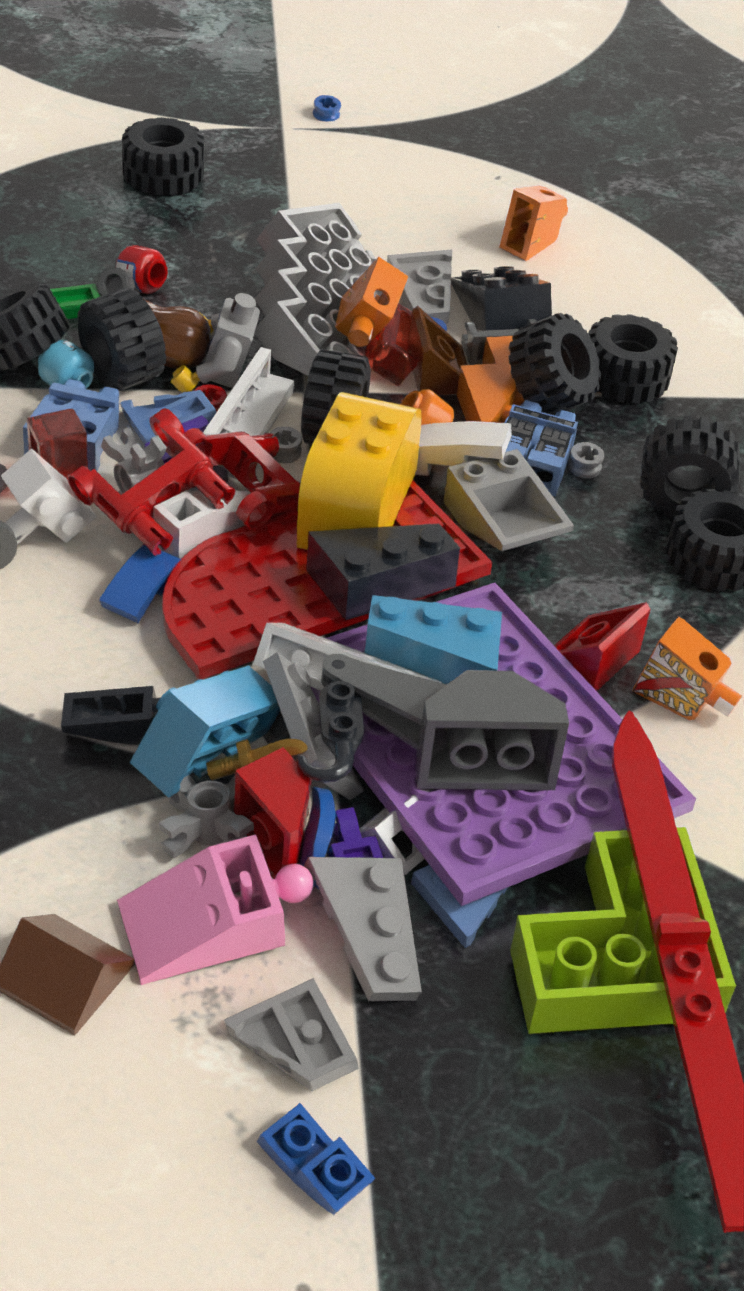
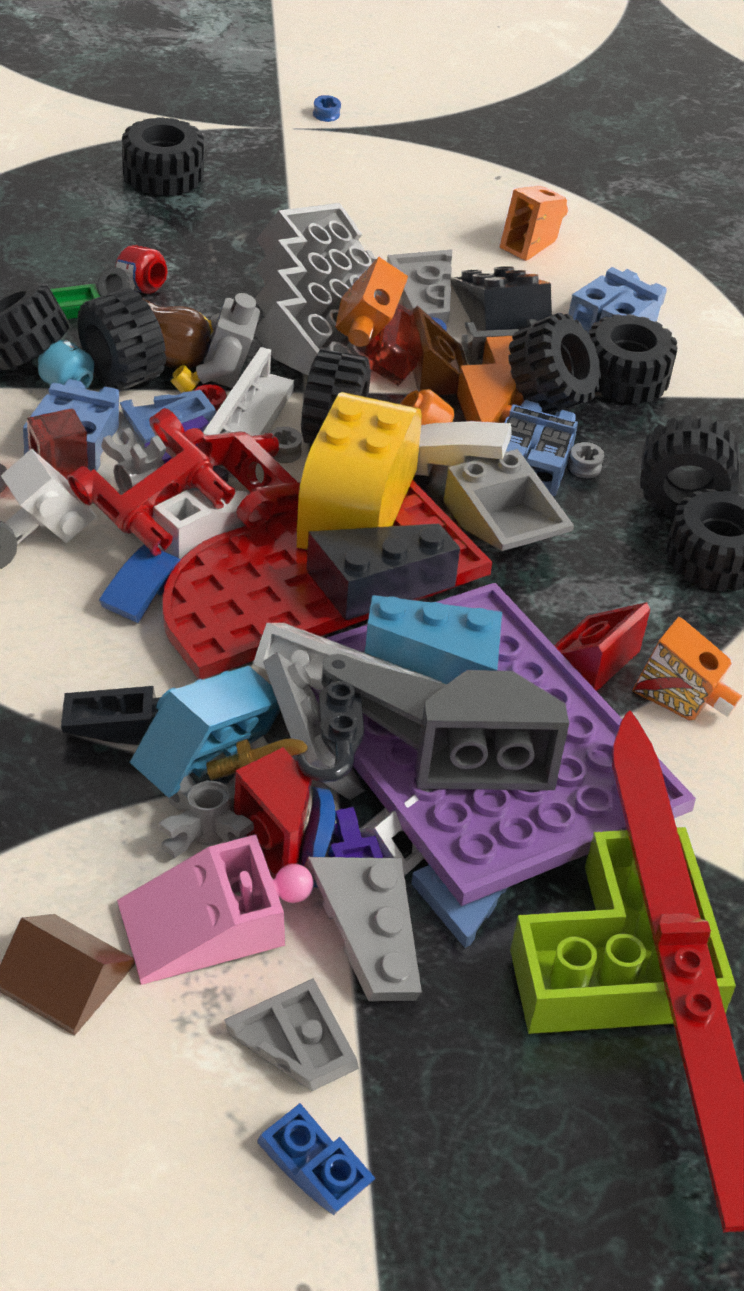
none -> medium blue hips [569,267,667,332]

